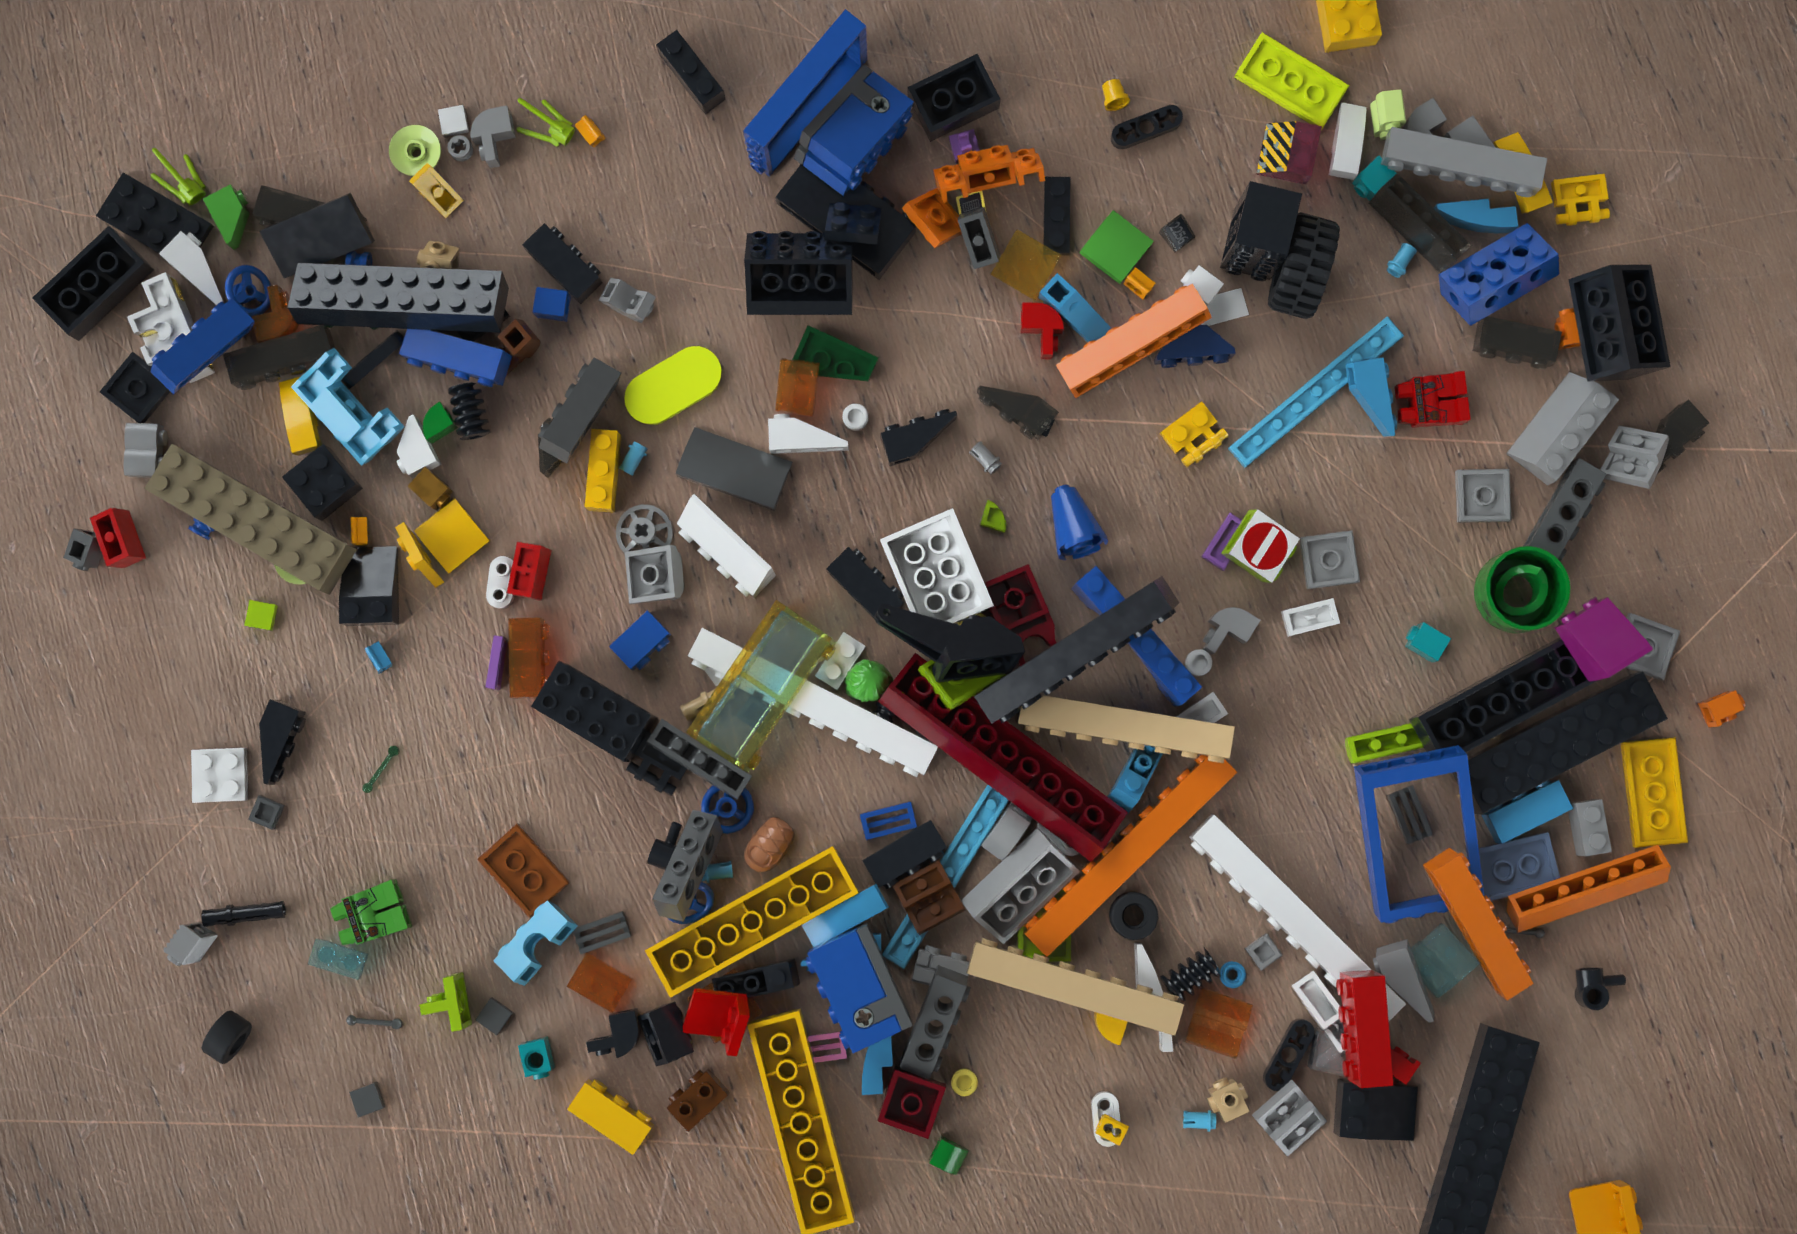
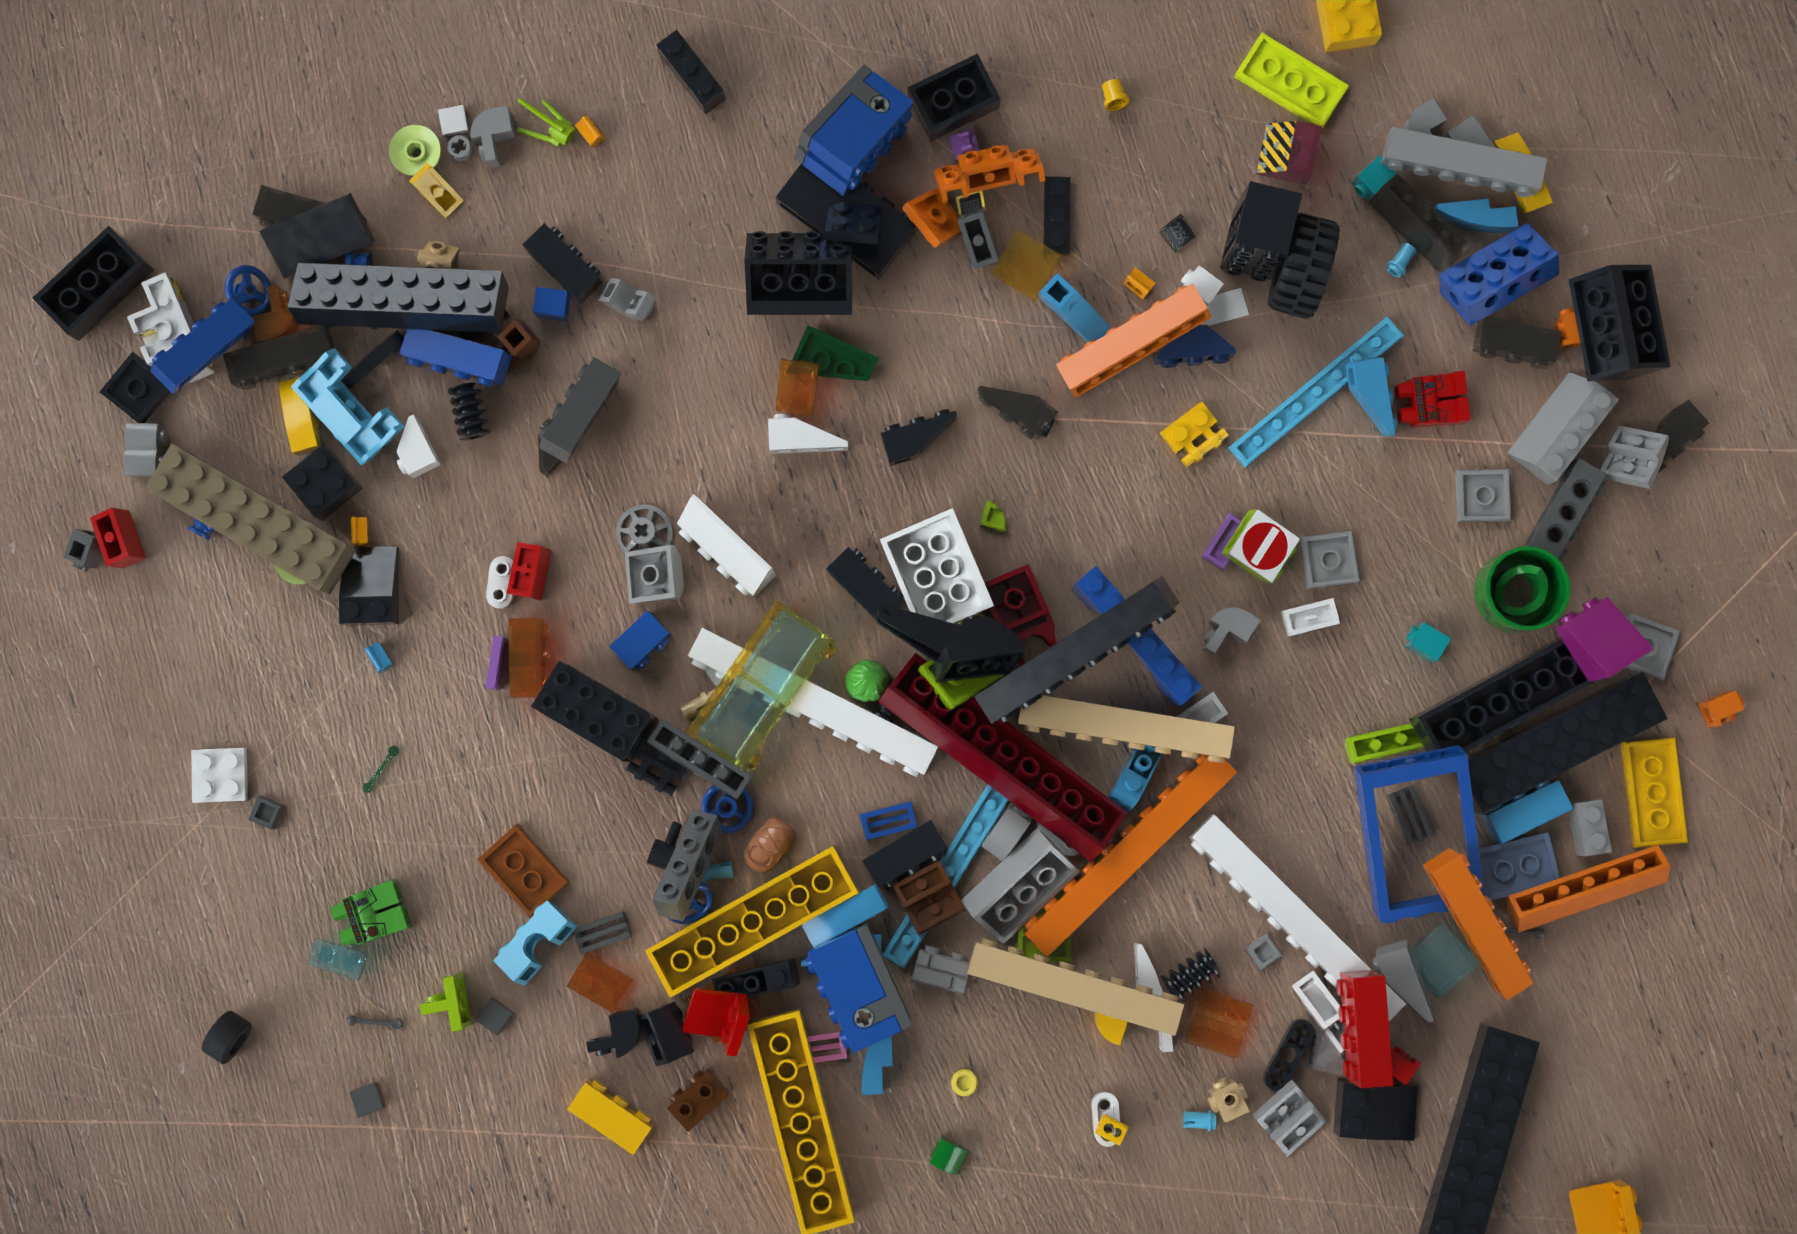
black plate [96,172,214,253] -> none
lime plant [151,148,206,206] -> none
white slope [159,231,223,305] -> none
light grey brick [163,922,218,966] -> none
black pin [201,901,286,927] -> none
bright green slope [203,184,250,250] -> none
lime tile [244,600,278,631] -> none
black slope [259,699,306,785] -> none
yellow wing [395,522,444,588] -> none
pearl gold brick [408,467,453,510] -> none
yellow slope [414,498,490,574] -> none
green brick [423,402,458,444] -> none
teal brick [518,1036,555,1080] -> none
yellow brick [585,429,622,513] -> none
medium azure pin [619,441,648,476] -> none
neon yellow tile [624,346,722,425] -> none
dark grey slope [675,427,793,511] -> none
blue window [743,9,868,177] -> none
white plate [815,632,866,690] -> none
white tile [842,404,869,431] -> none
dark red brick [877,1066,946,1139] -> none
dark grey brick [899,965,971,1080] -> none
light grey pin [969,441,1002,475] -> none
red brick [1021,302,1064,359] -> none
blue cone [1051,485,1108,560] -> none
bright green slope [1079,210,1154,284] -> none
black tyre [1109,891,1159,940] -> none
black beam [1111,105,1183,149] -> none
white tile [1185,649,1212,676] -> none
dark azure plate [1220,961,1246,988] -> none
white slope [1328,102,1367,180] -> none
yellowish green brick [1370,89,1406,140] -> none
yellow plate [1551,174,1610,226] -> none
black piece [1575,968,1626,1010] -> none

